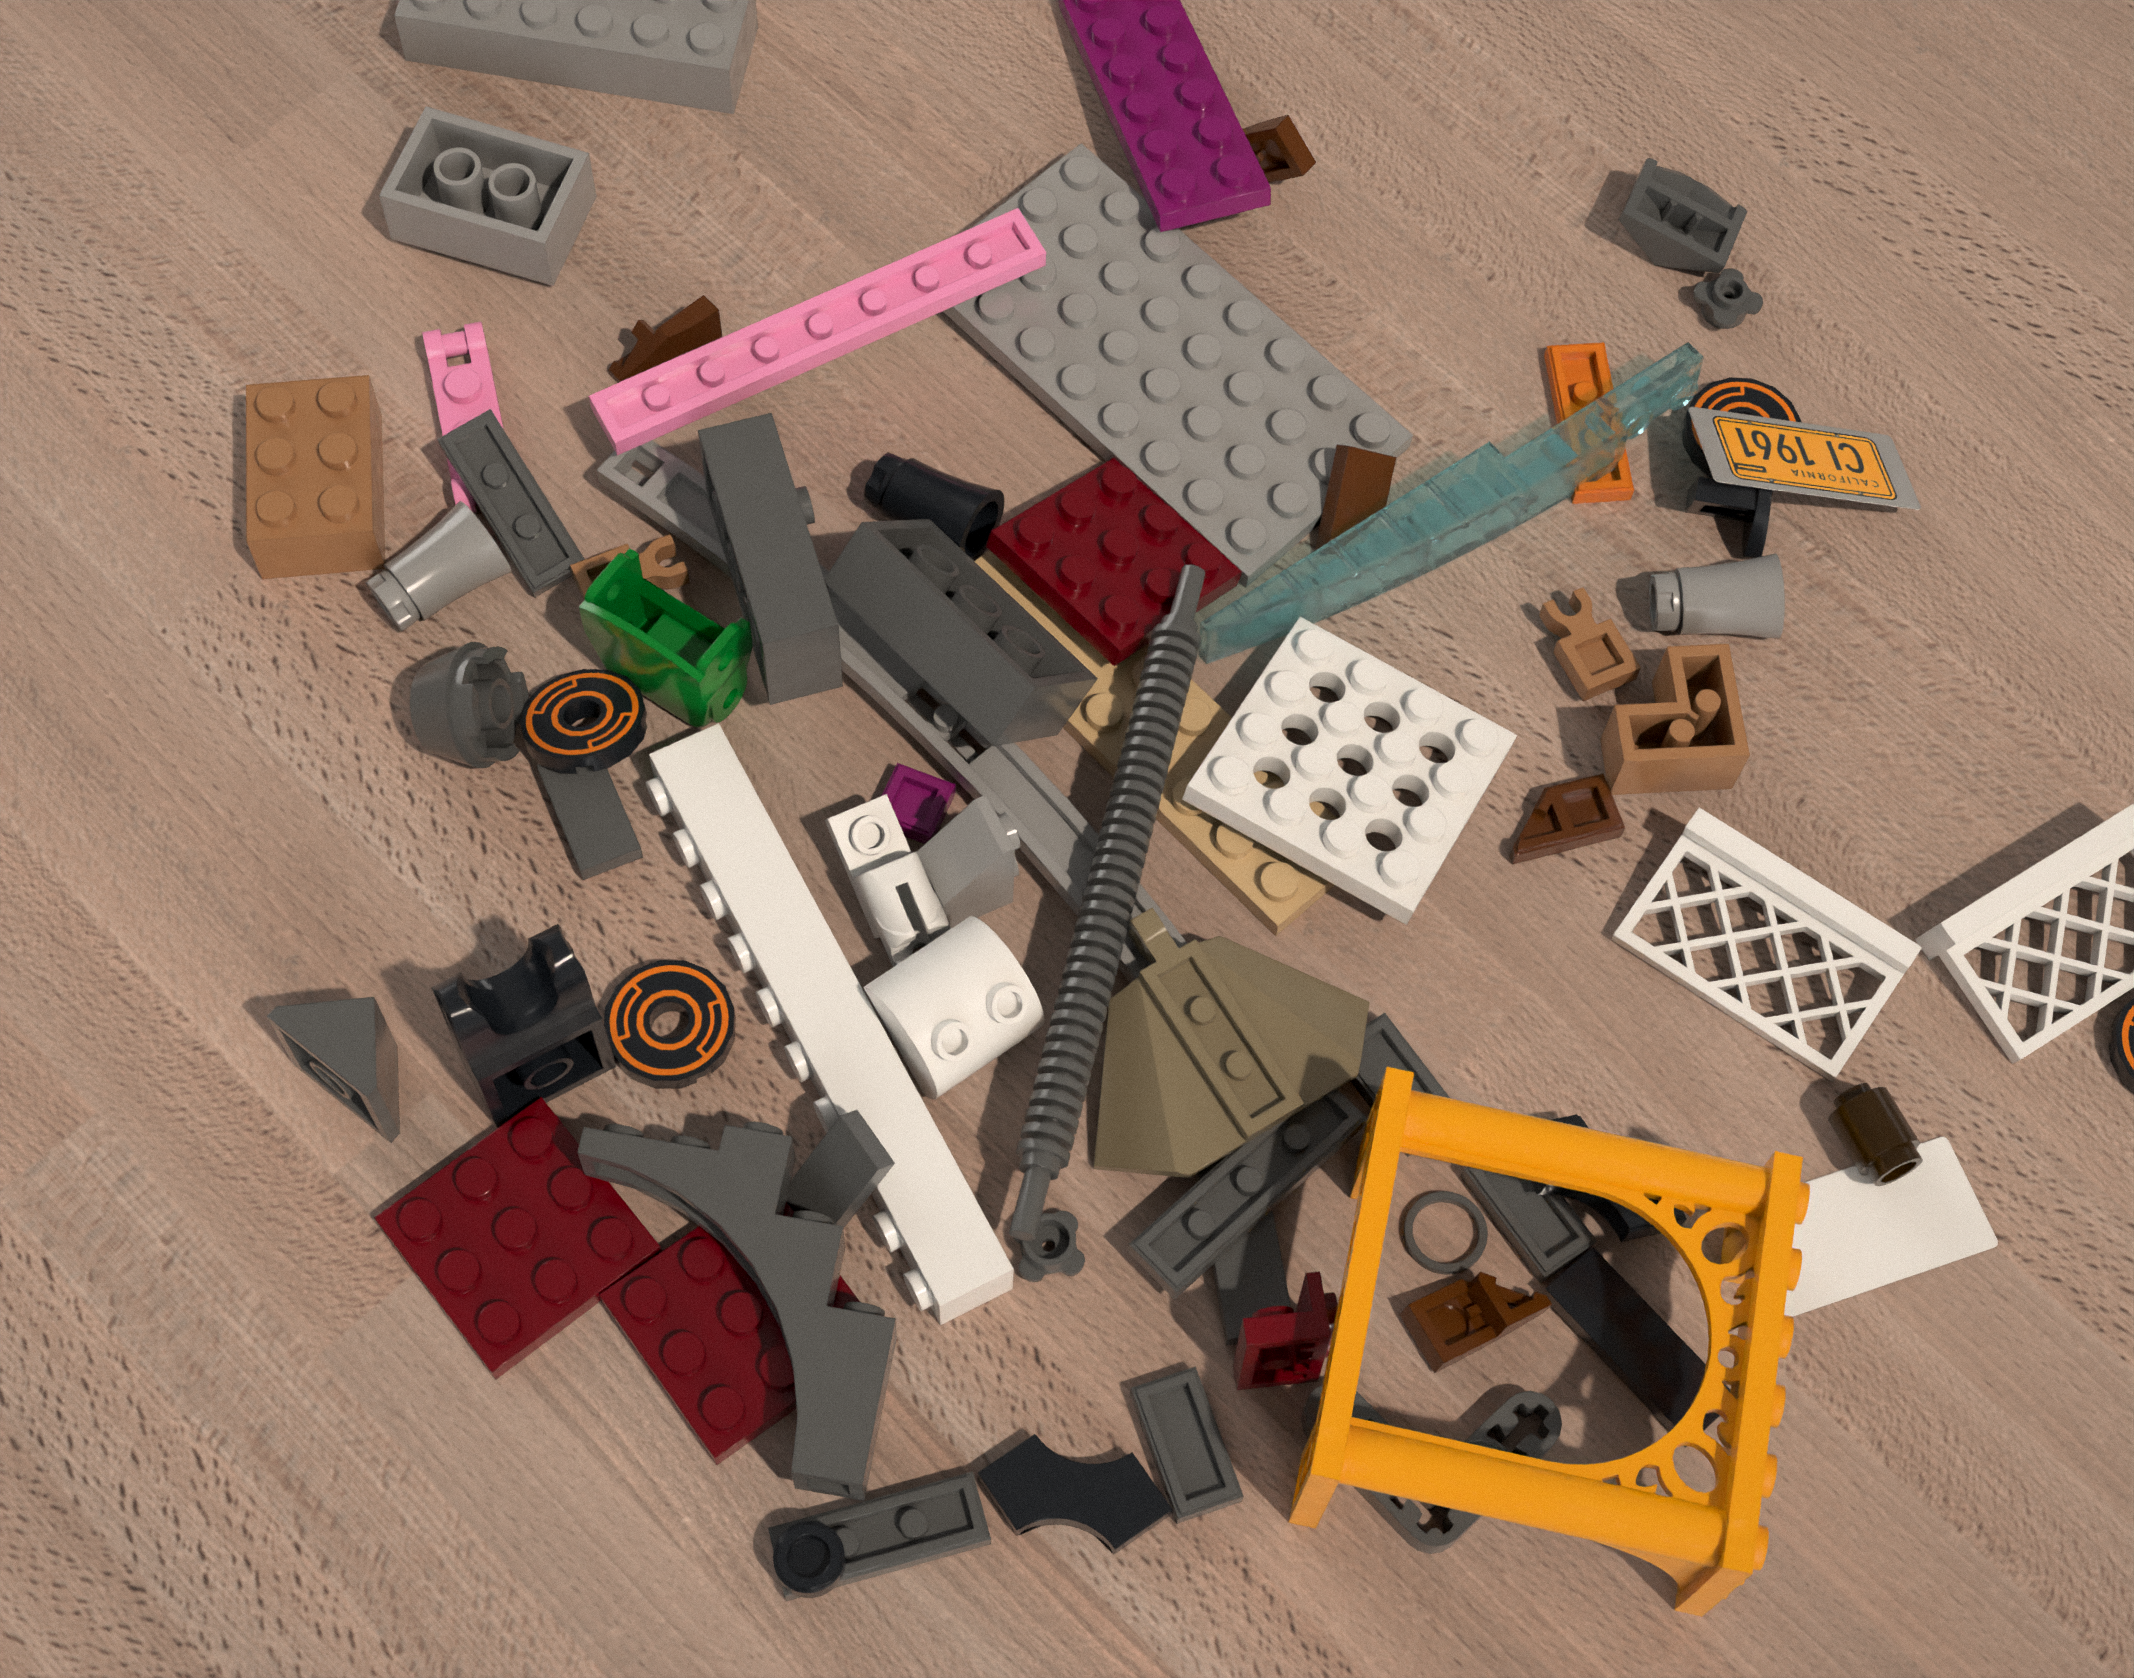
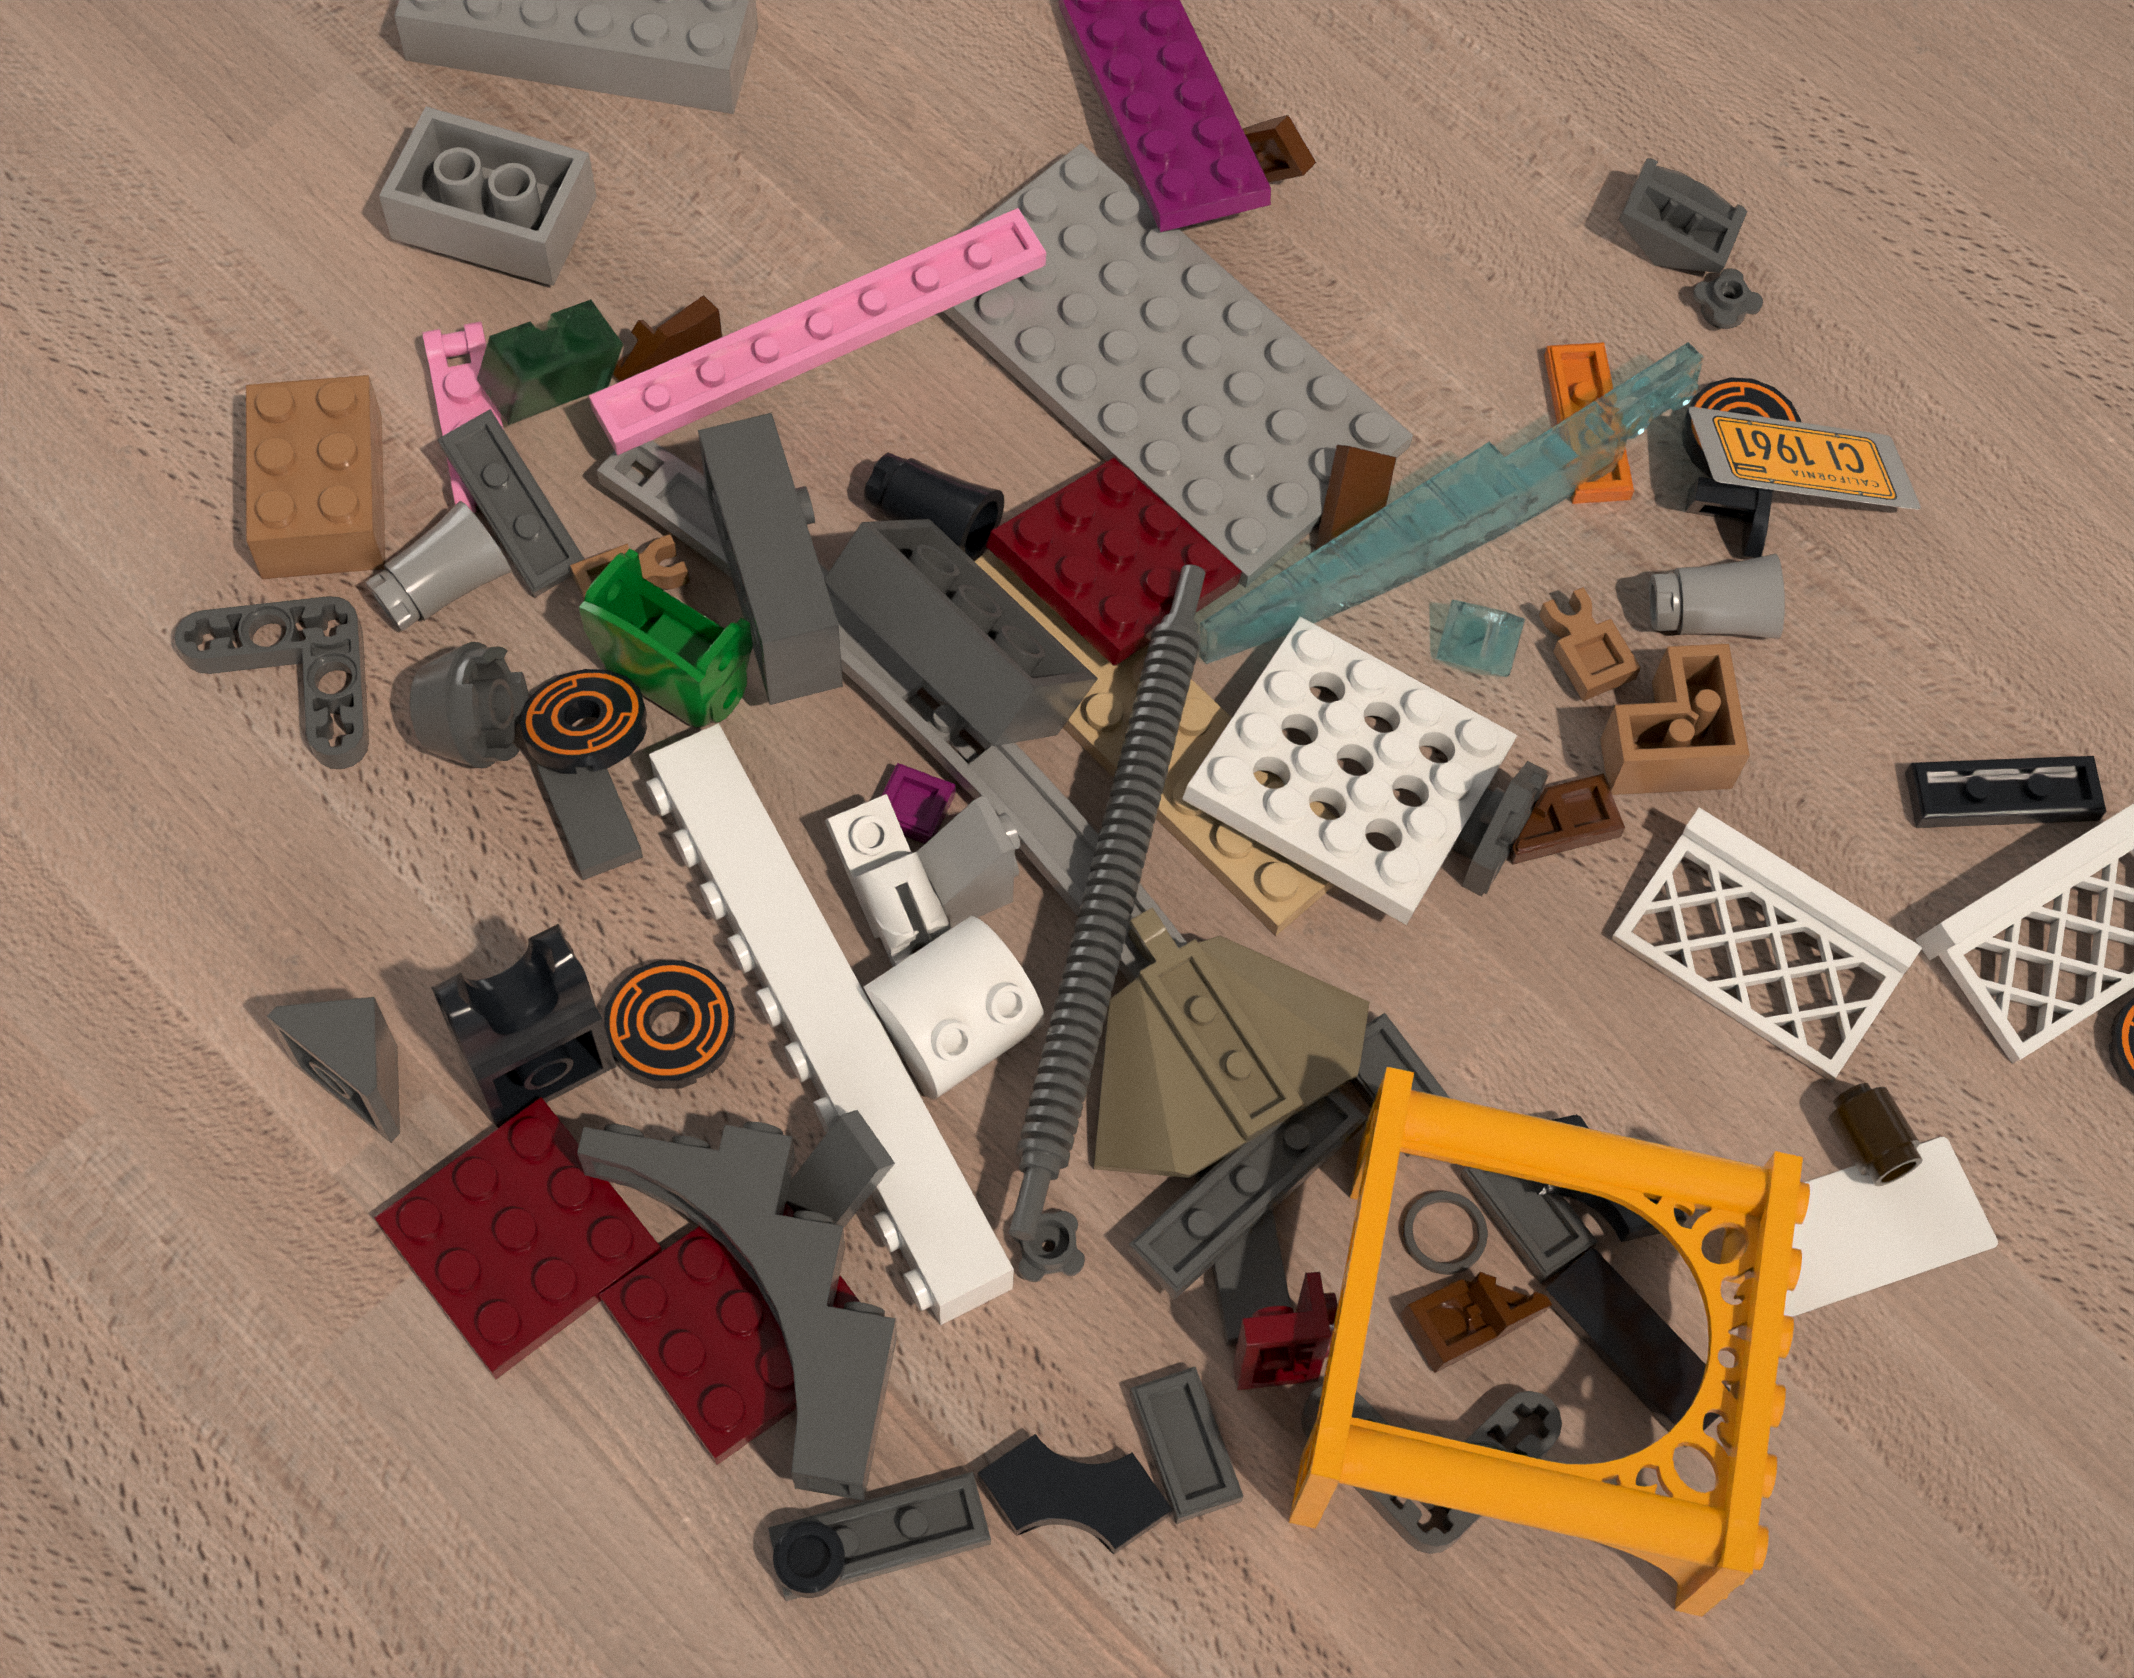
none -> dark grey beam [174,596,369,769]
none -> clear green brick [477,299,623,425]
none -> clear light blue slope [1436,599,1525,677]
none -> dark grey plate [1454,761,1549,897]
none -> black tile [1905,756,2107,828]

